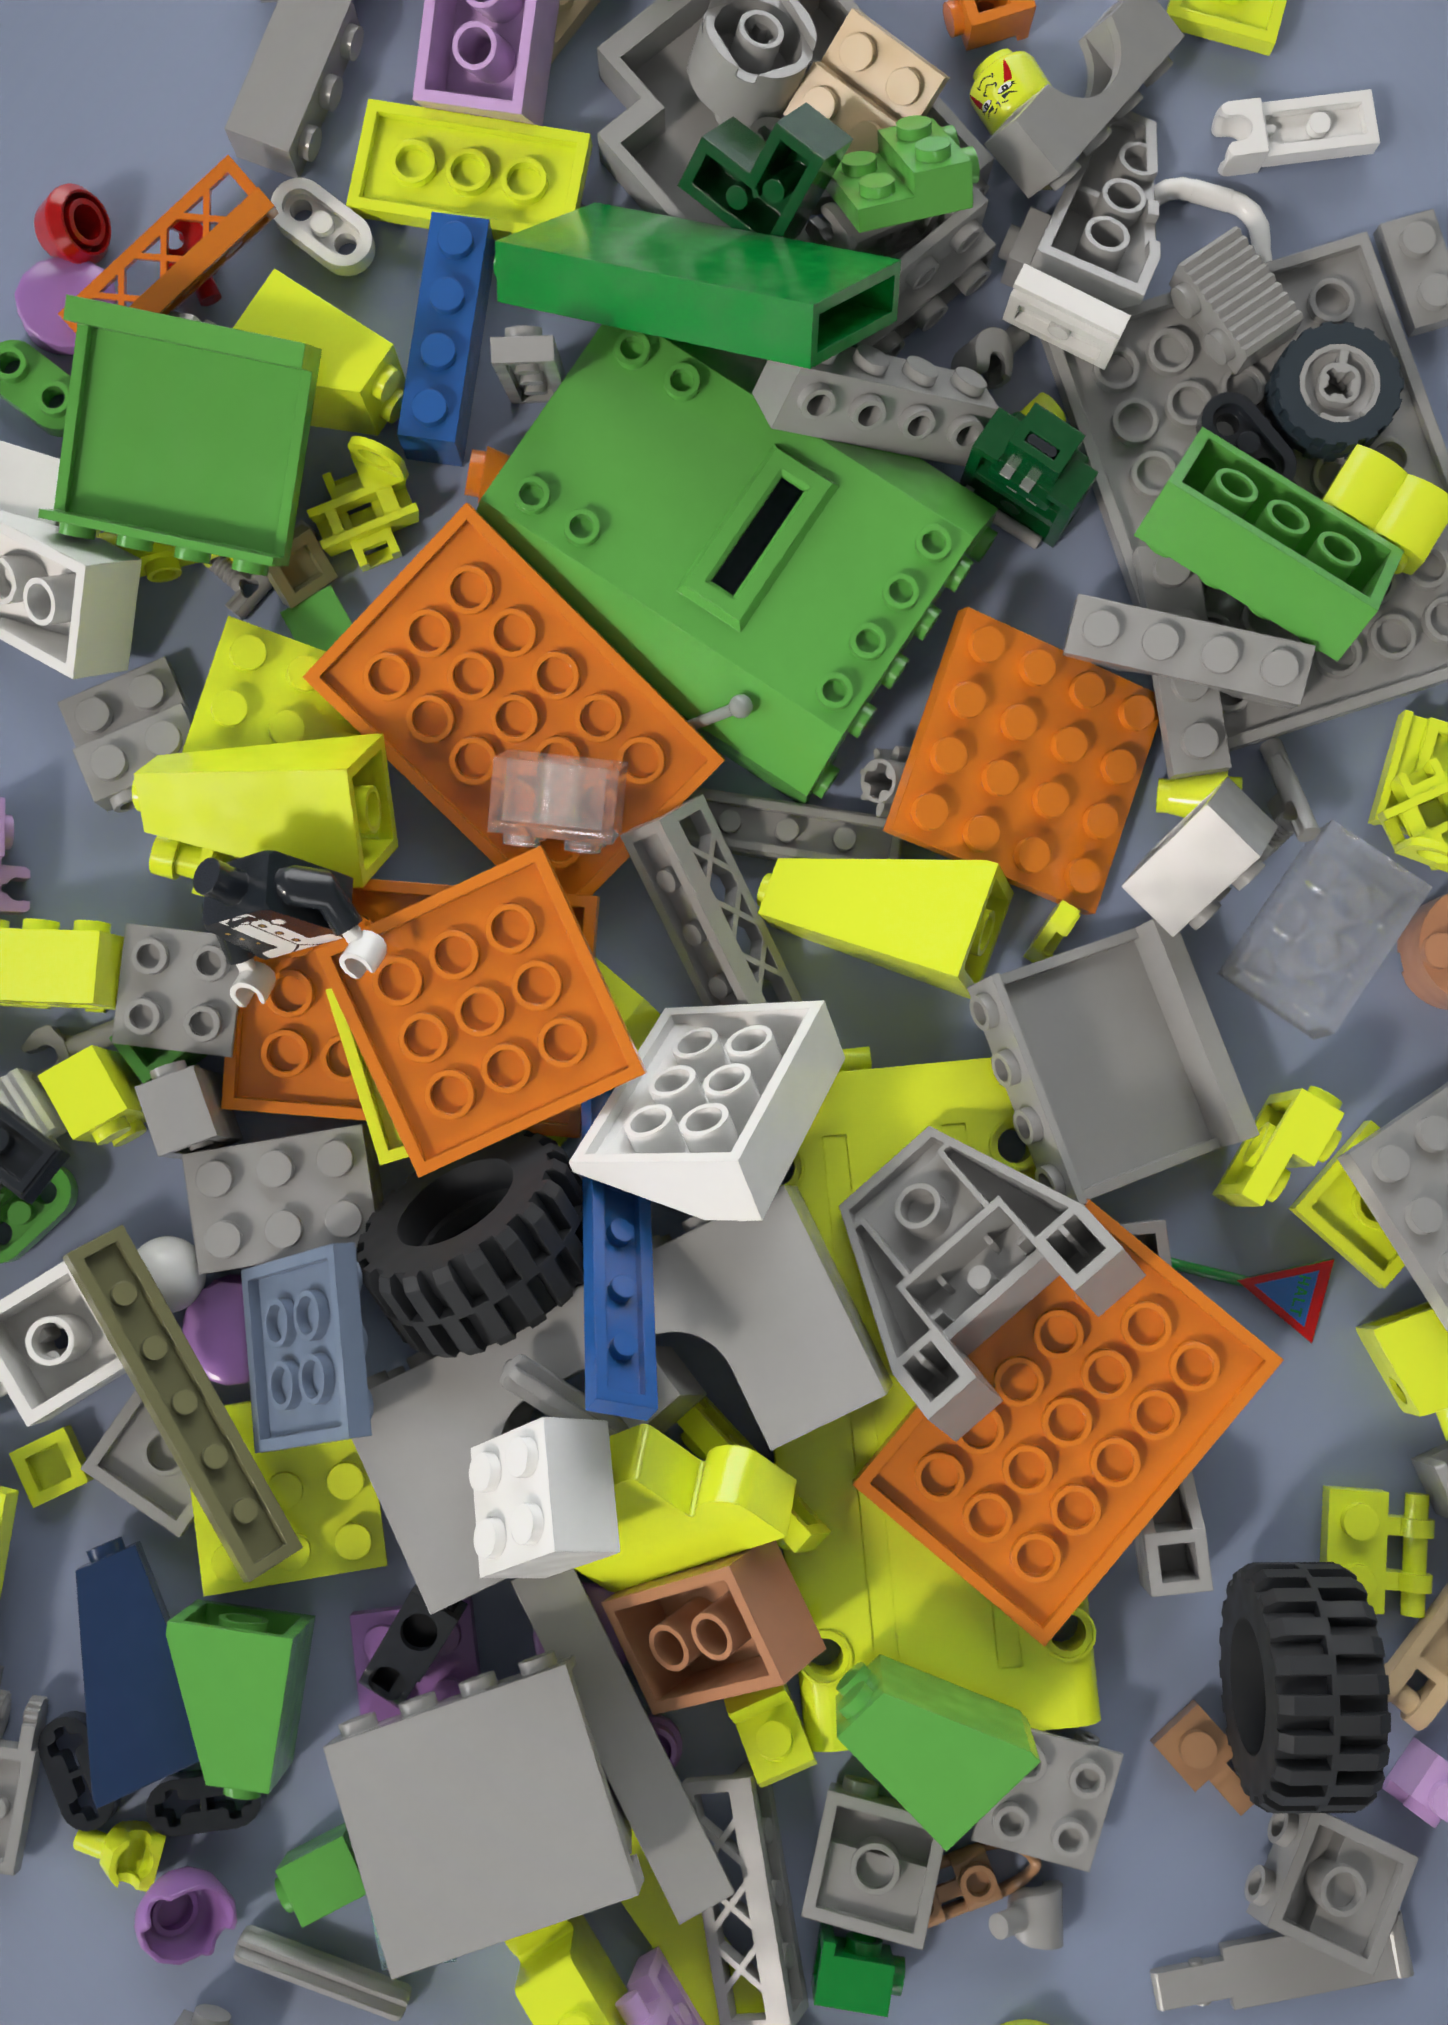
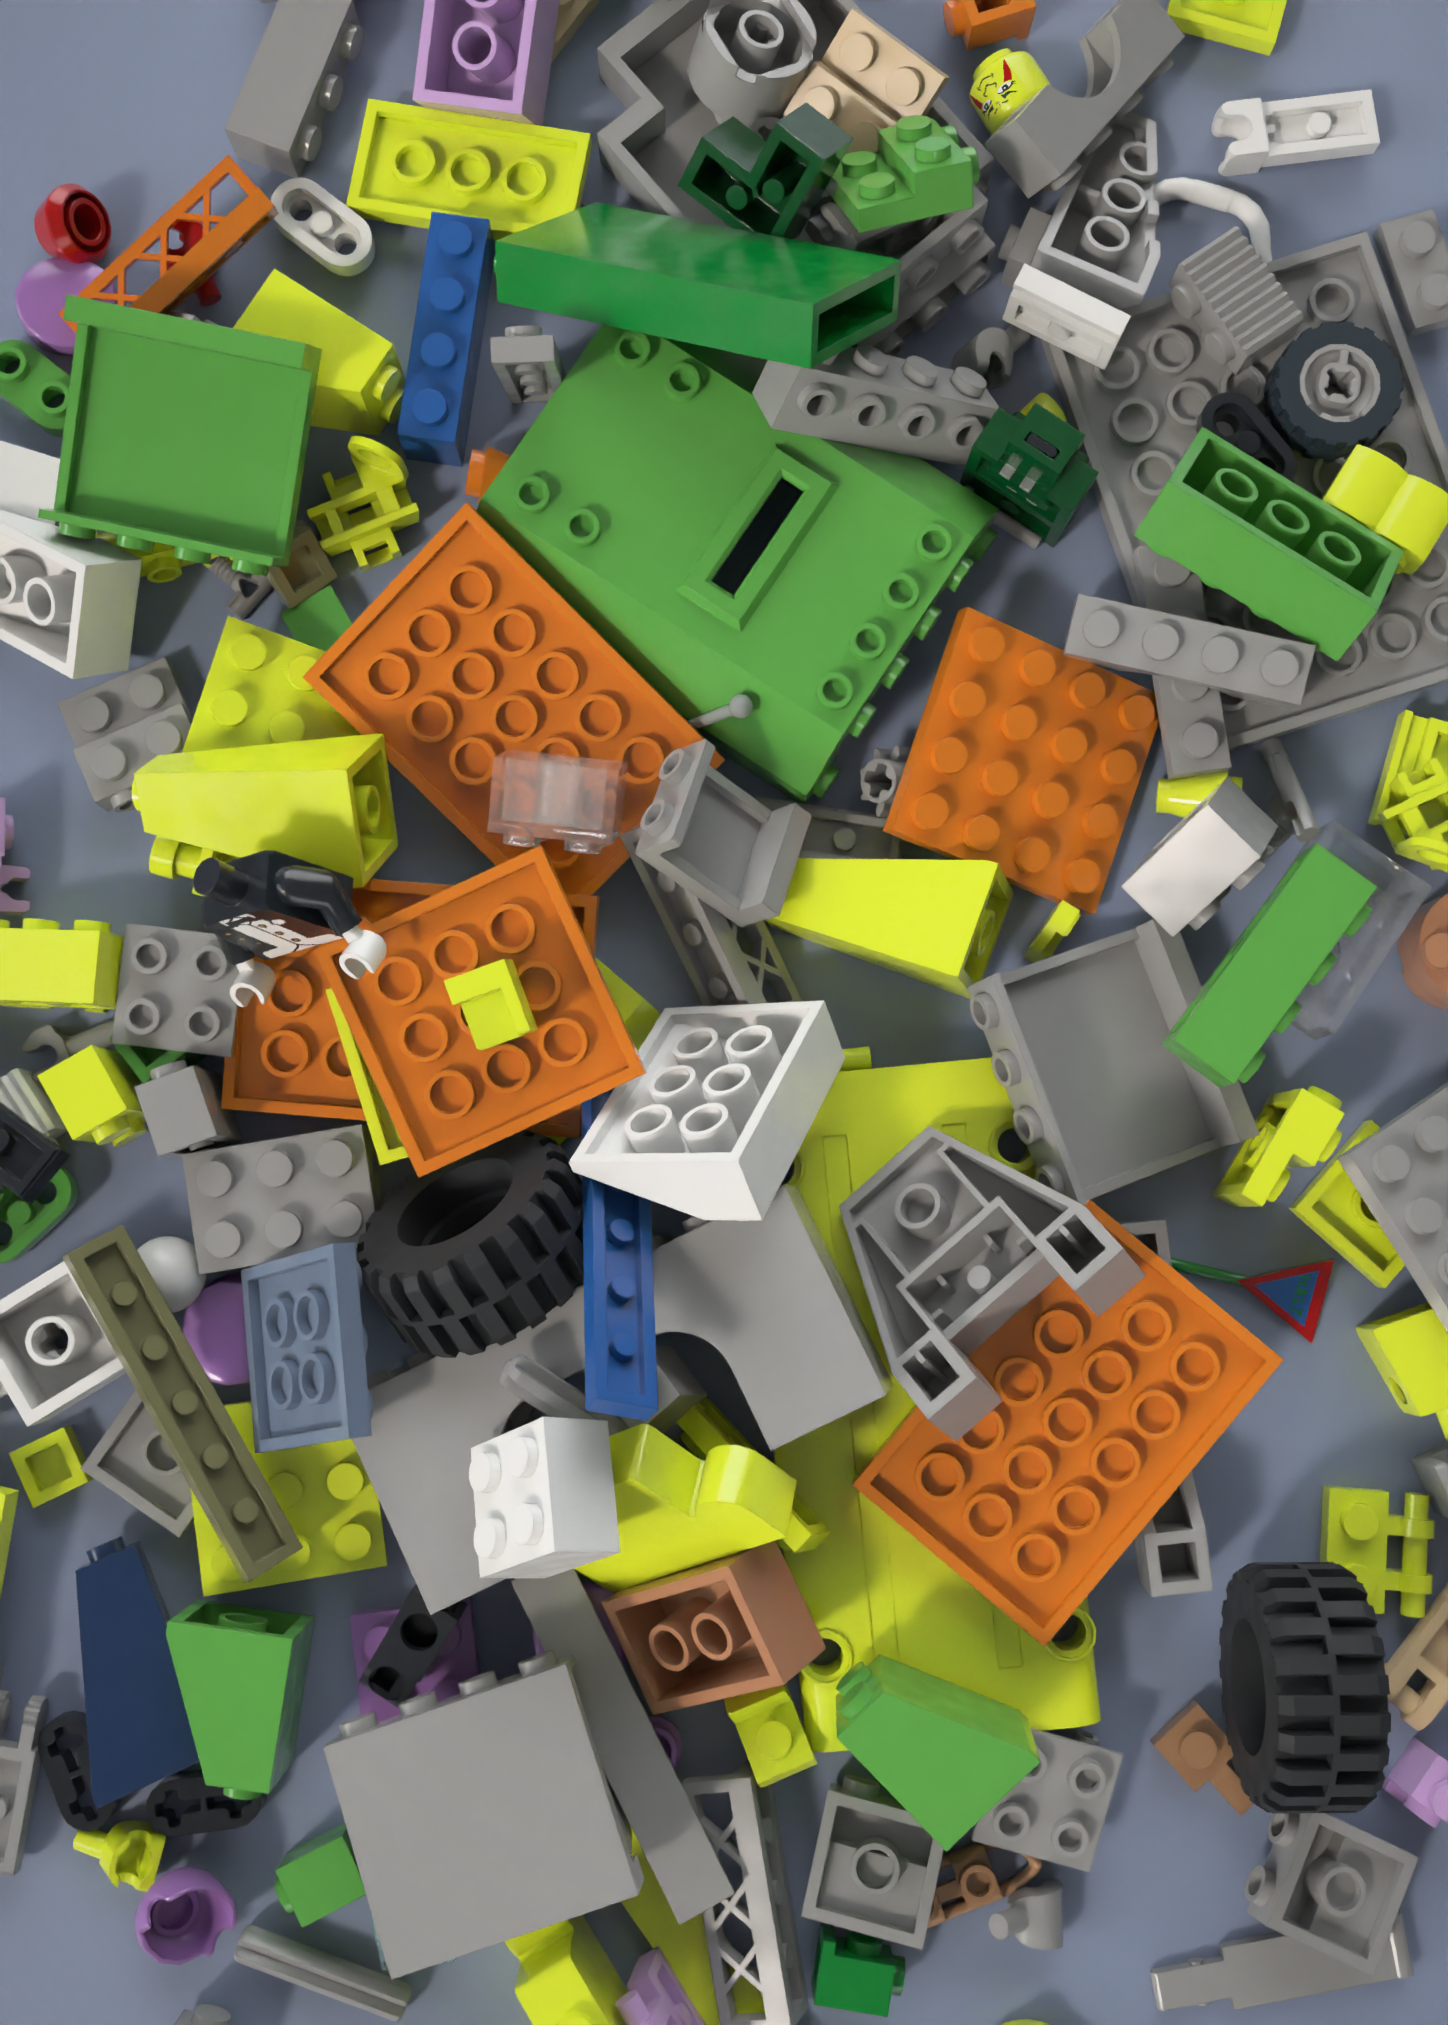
none -> neon yellow panel [444,959,538,1050]
none -> light grey panel [634,739,812,927]
none -> bright green brick [1161,843,1377,1088]

